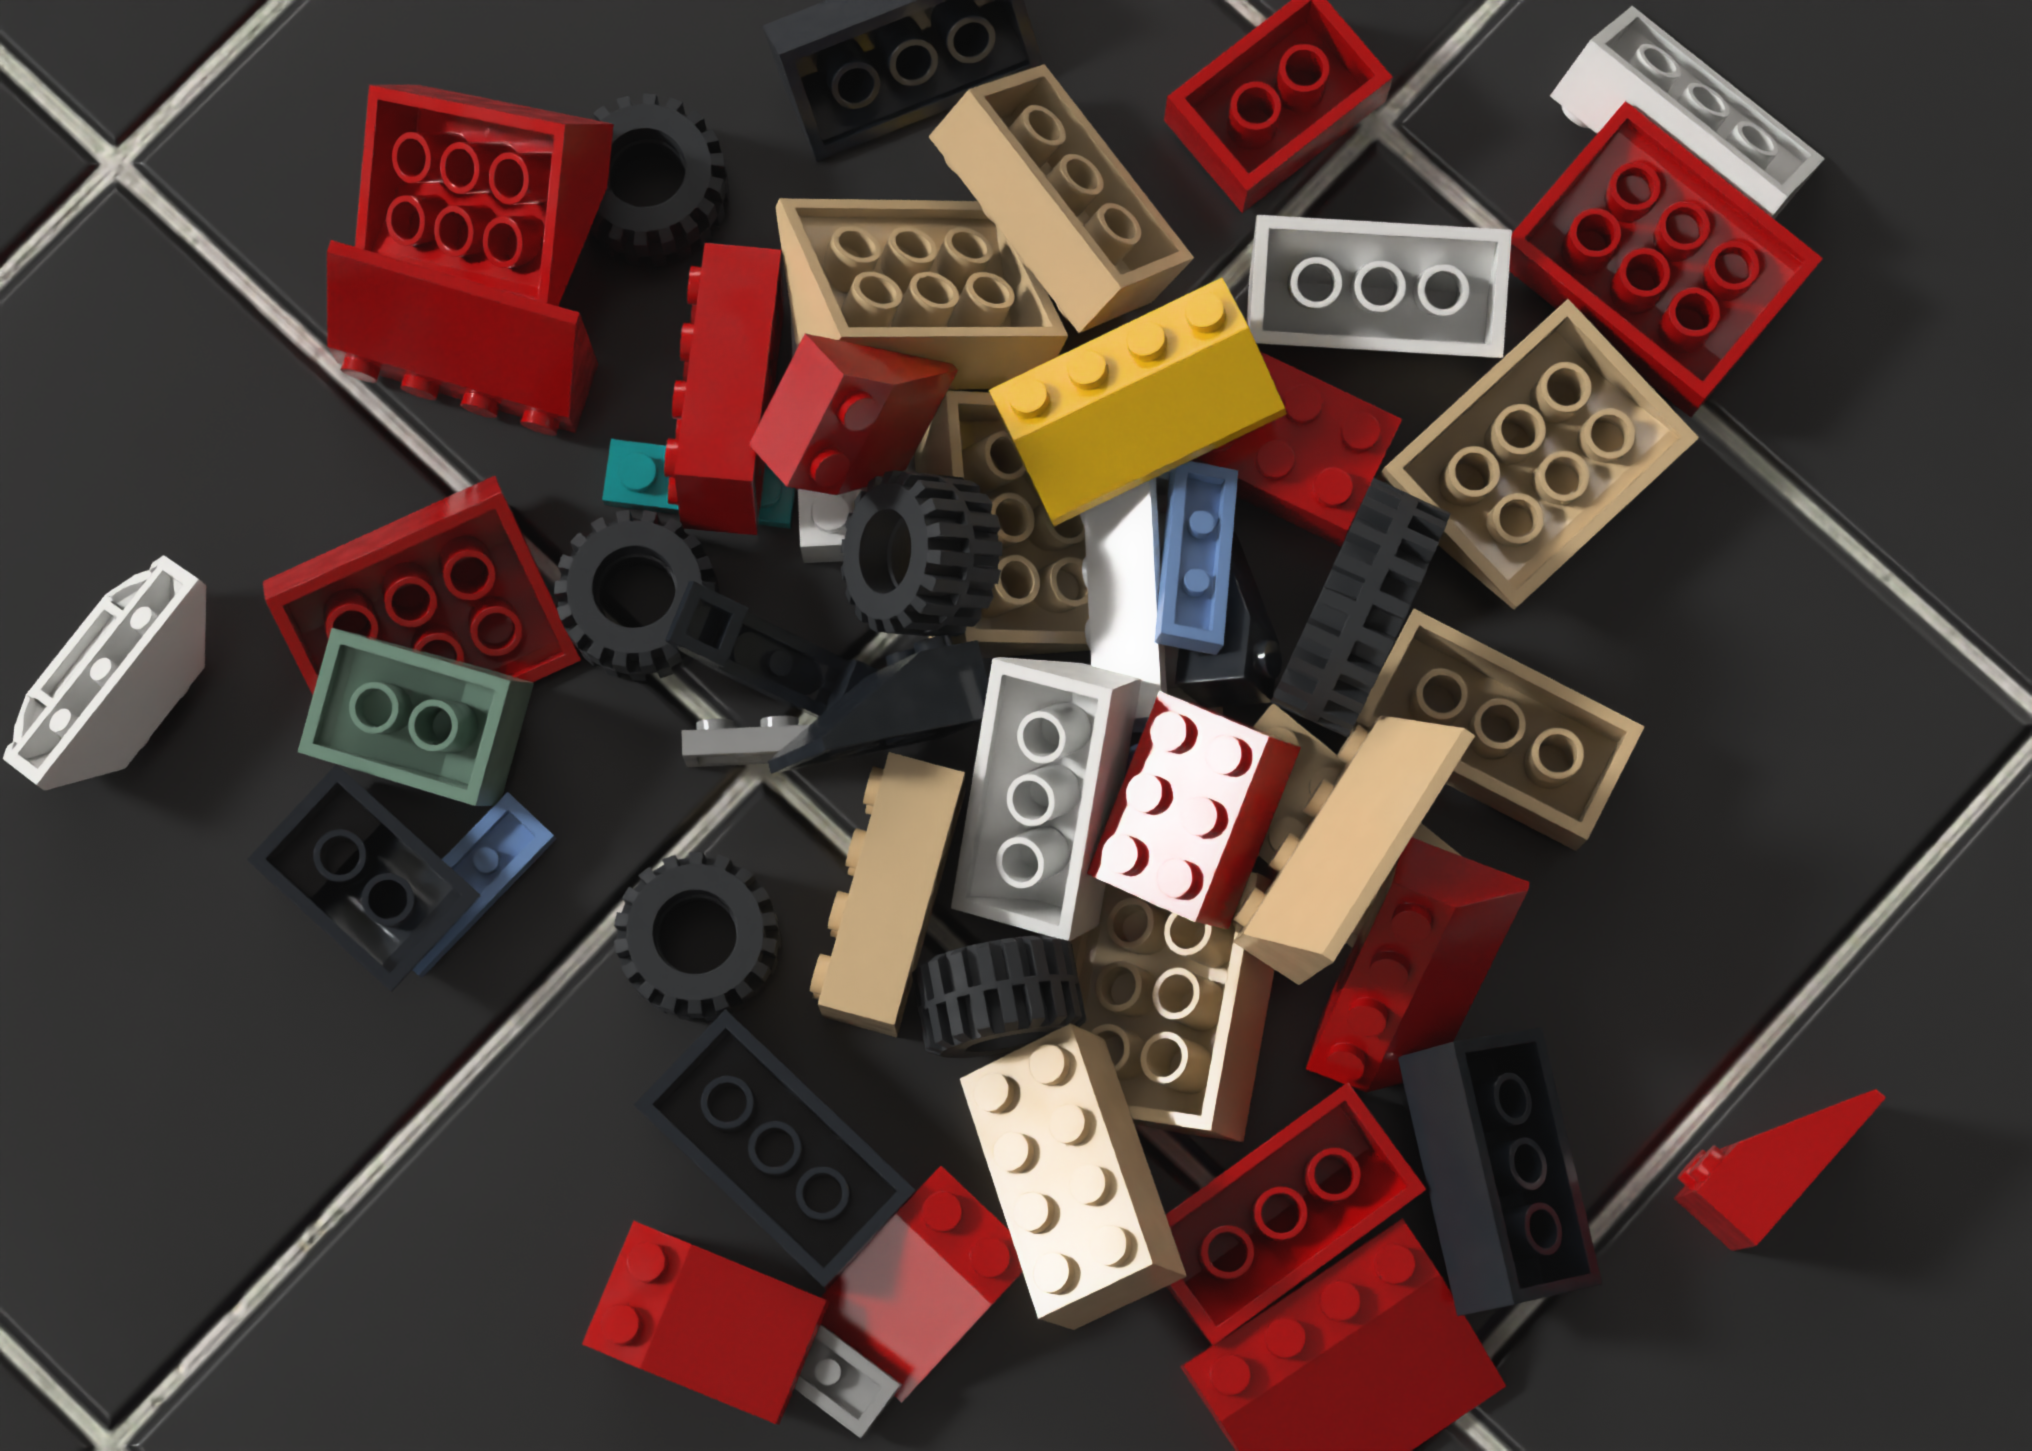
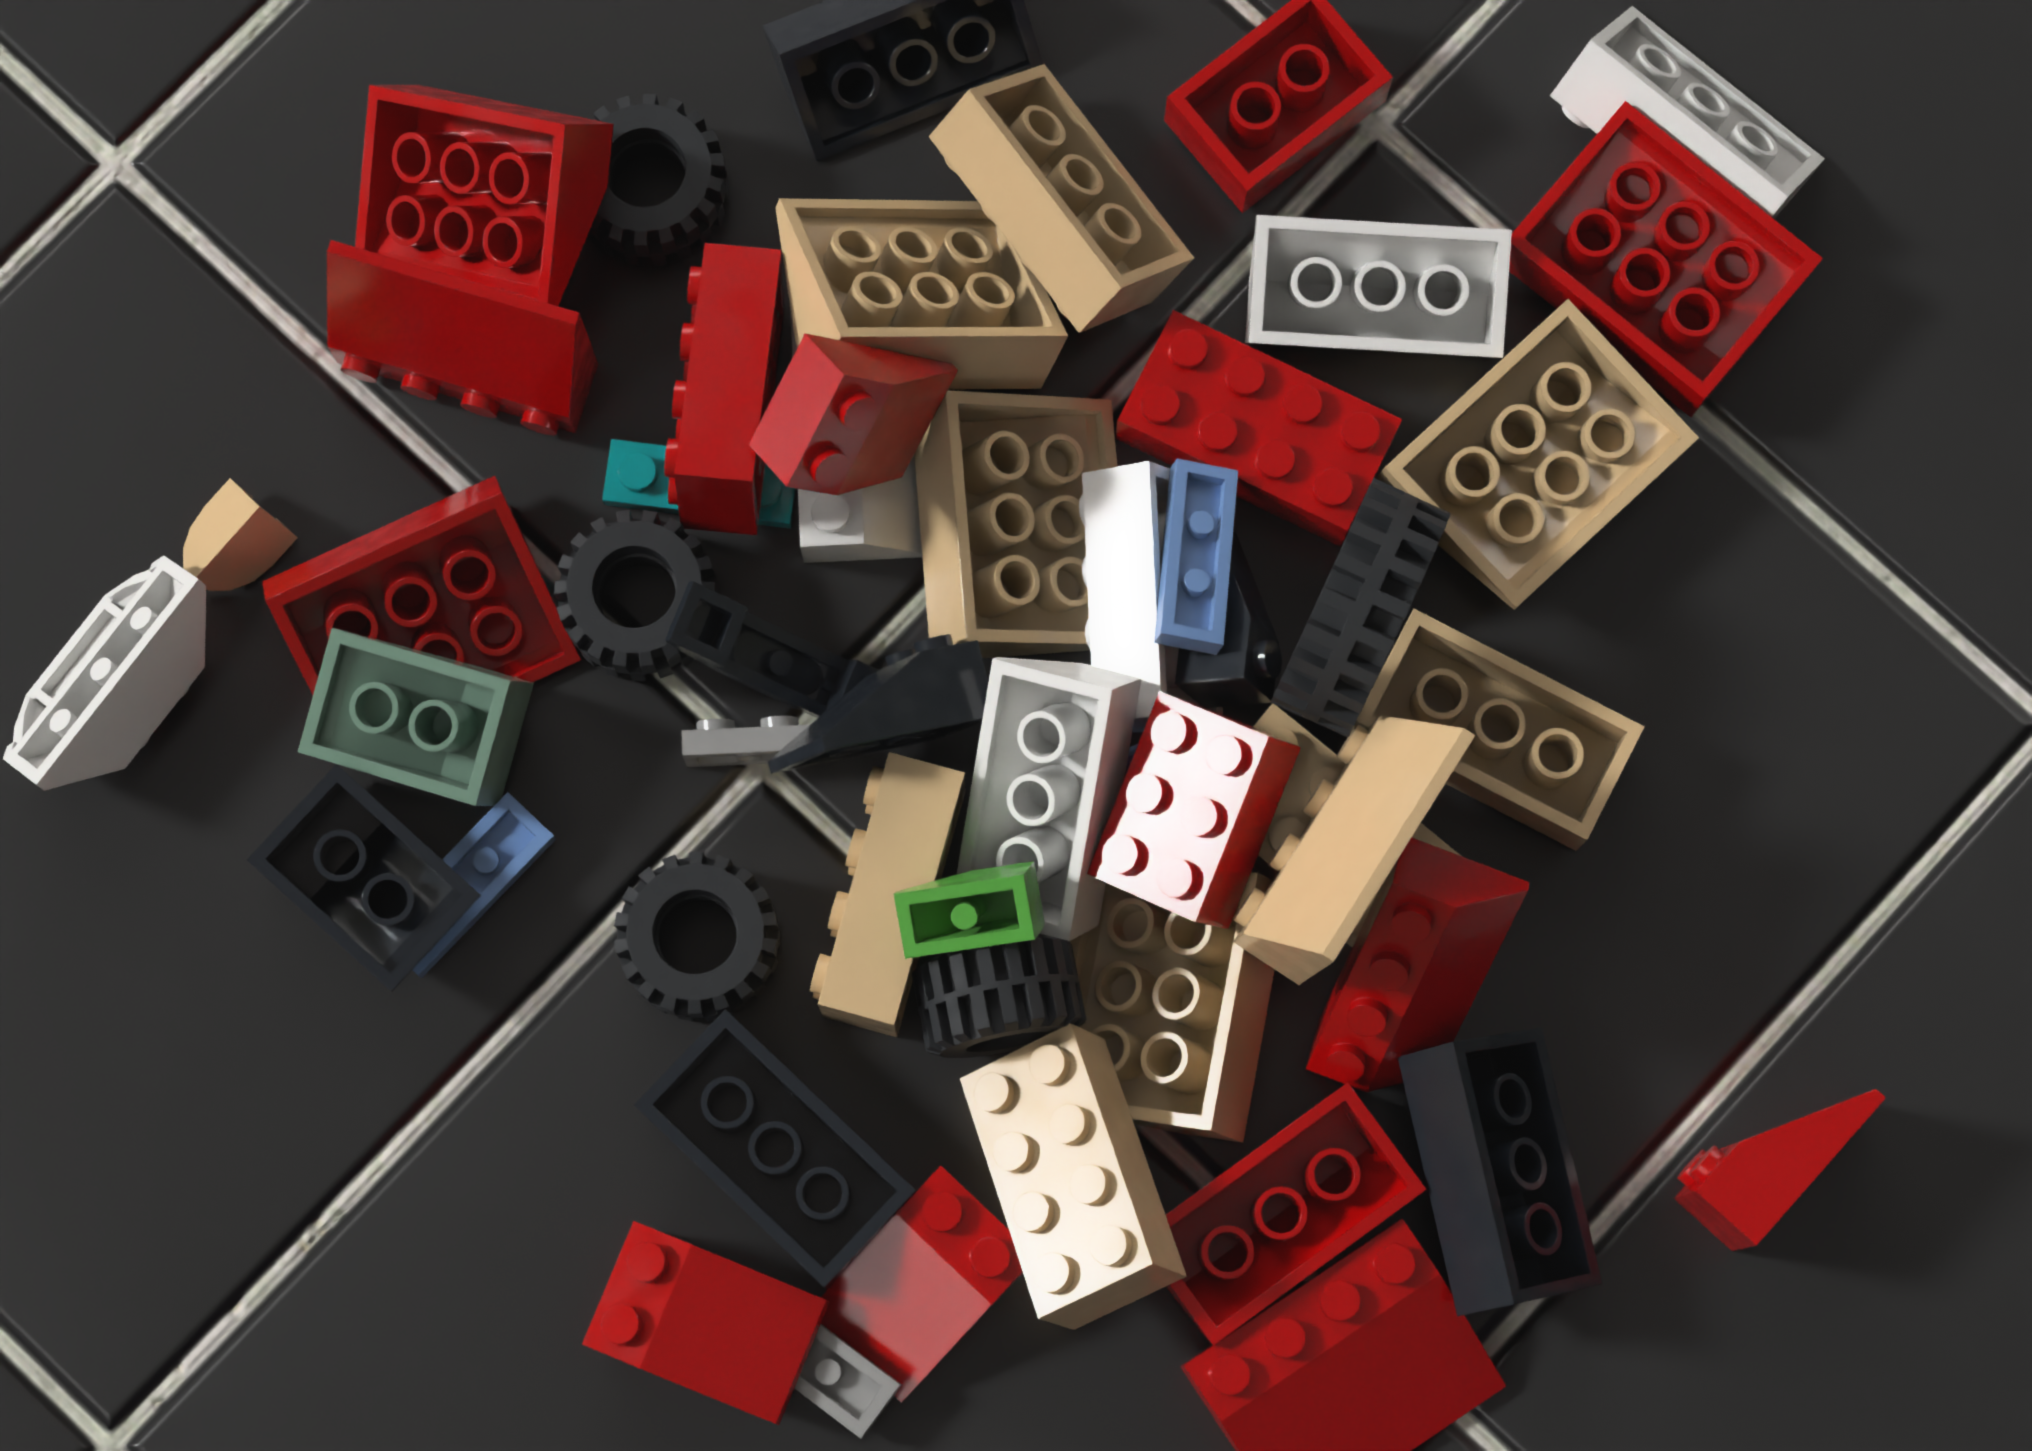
black tyre [841,470,1002,637] -> none
yellow slope [989,278,1287,526] -> none
none -> tan brick [183,478,298,591]
none -> bright green slope [894,861,1045,959]

